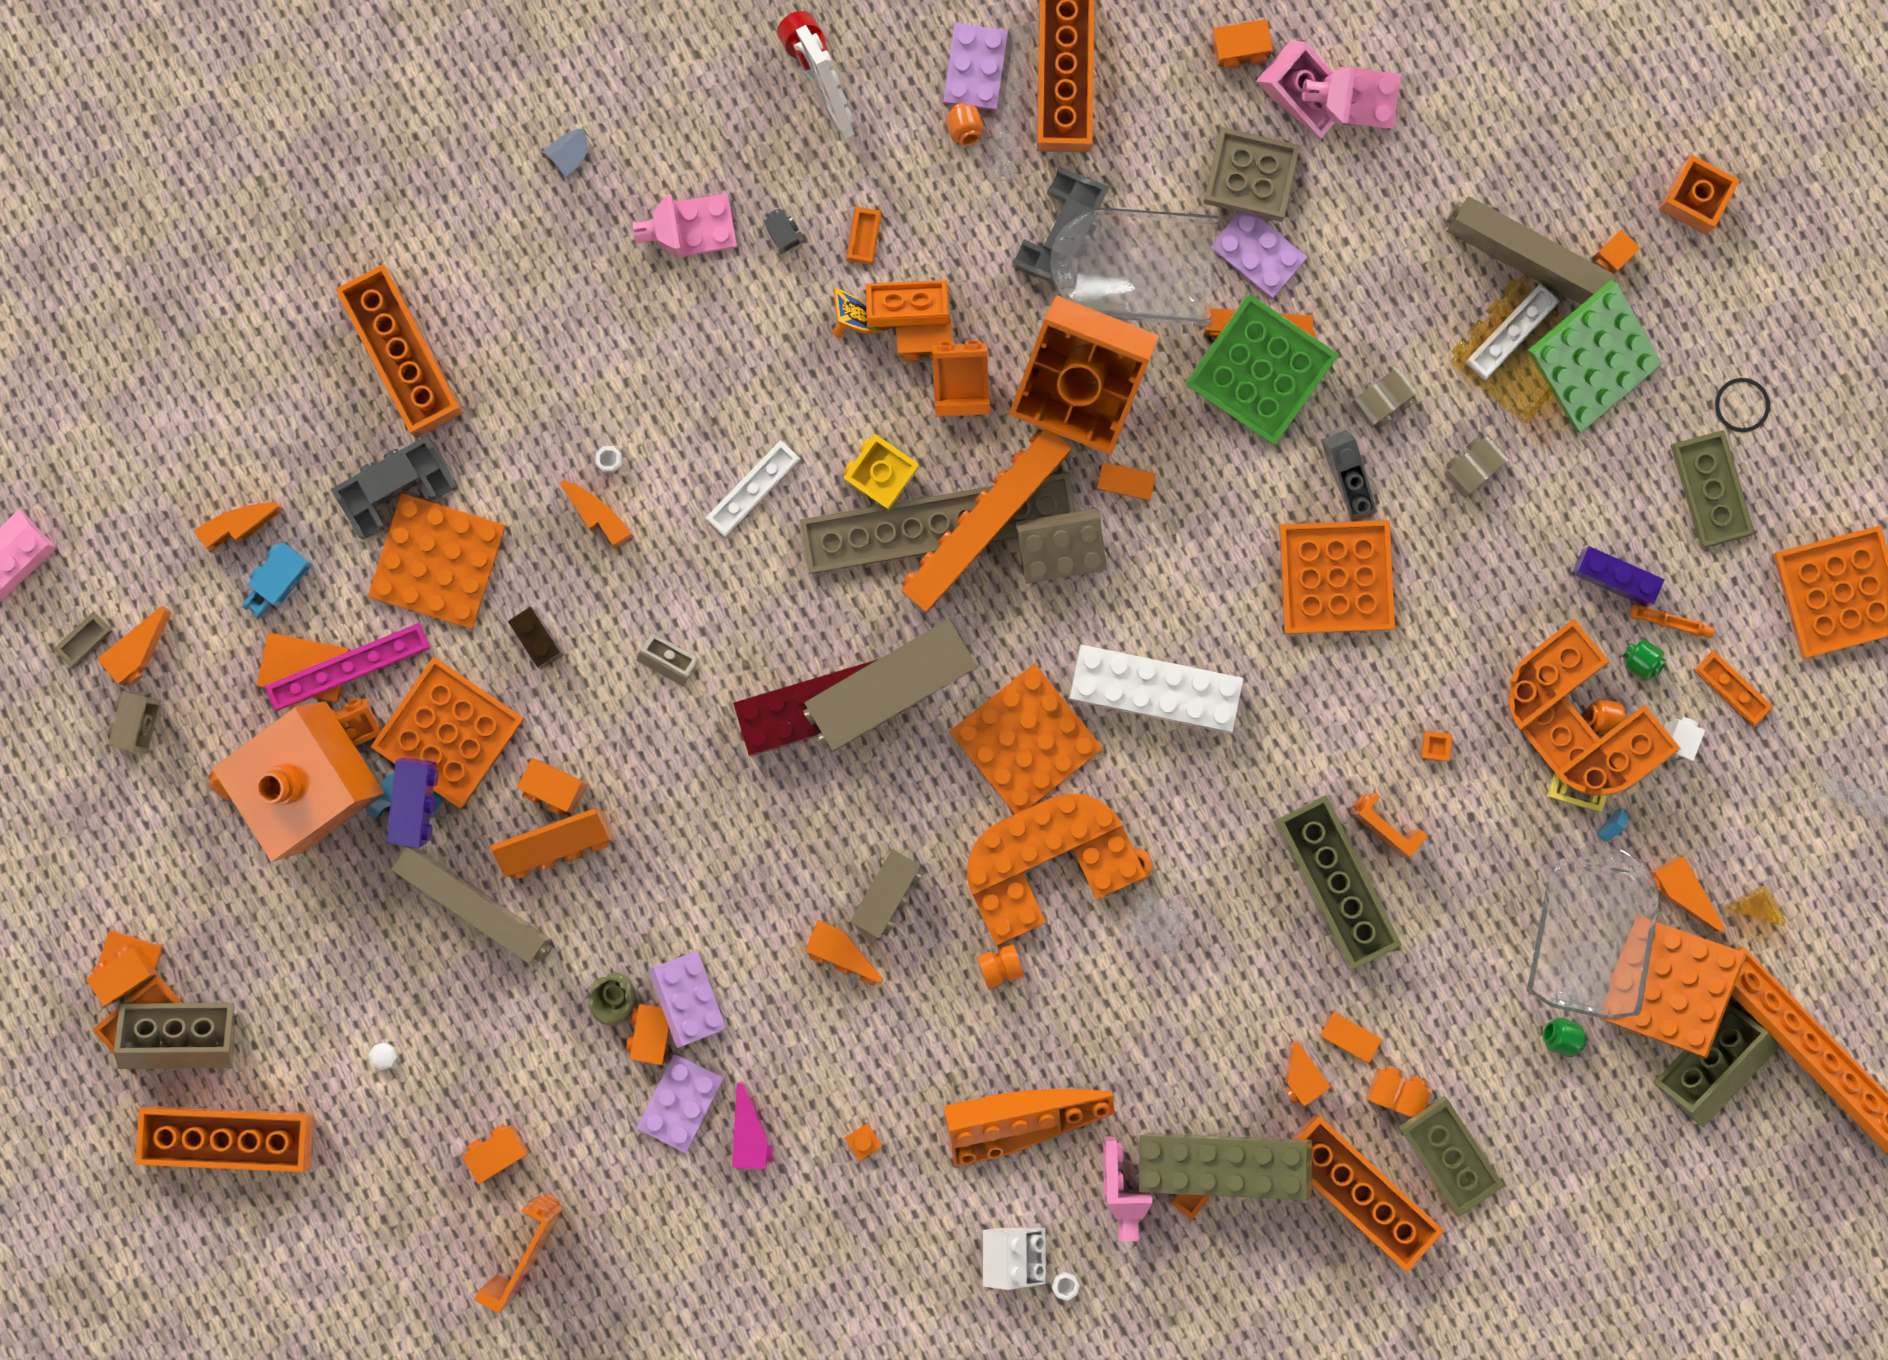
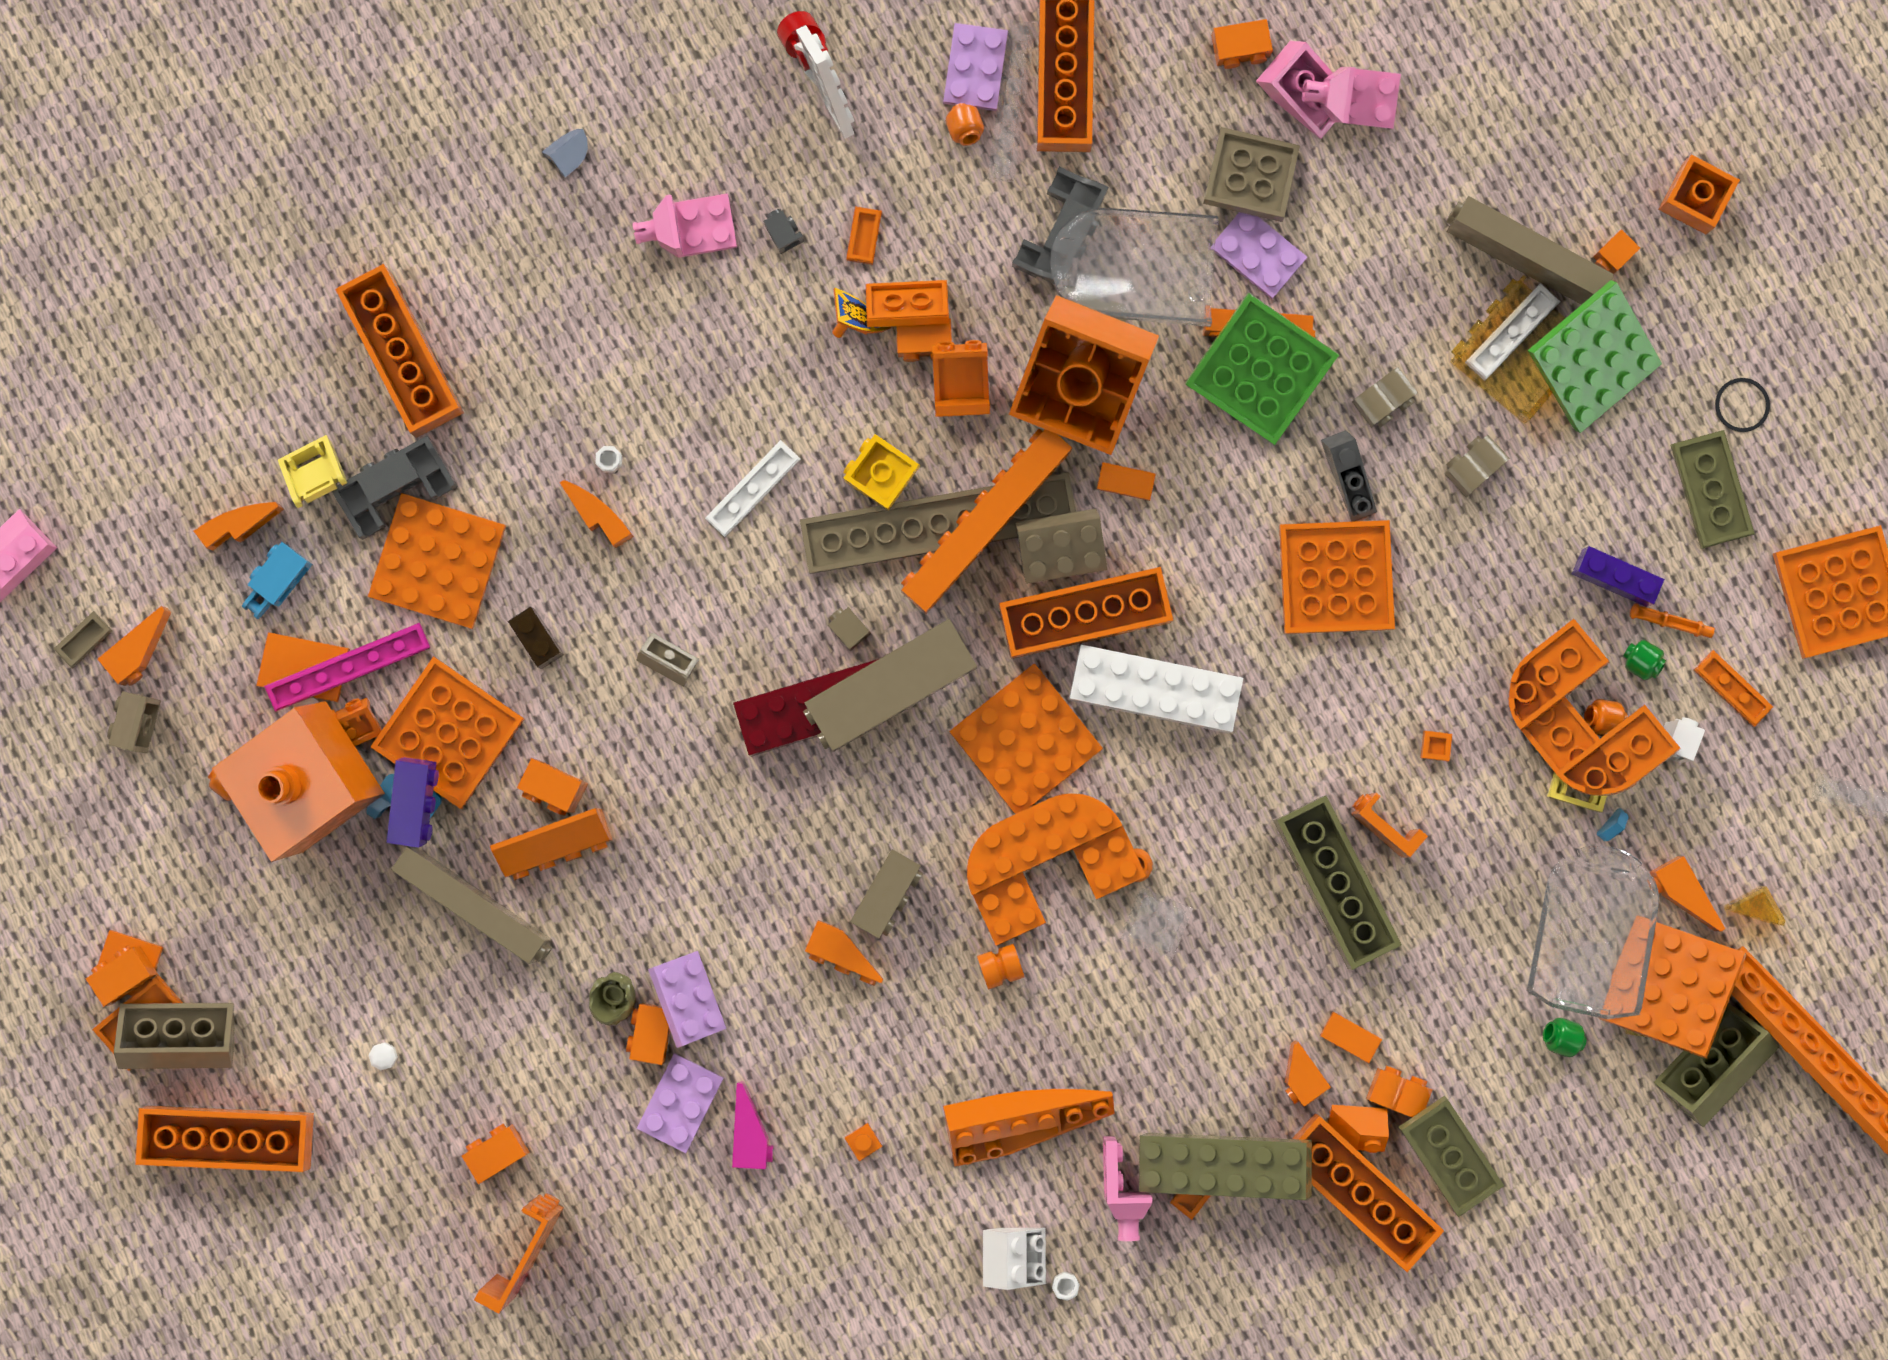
none -> light yellow container [278,435,347,508]
none -> dark tan brick [828,607,871,651]
none -> orange brick [999,567,1173,659]
none -> orange slope [1328,1105,1389,1153]

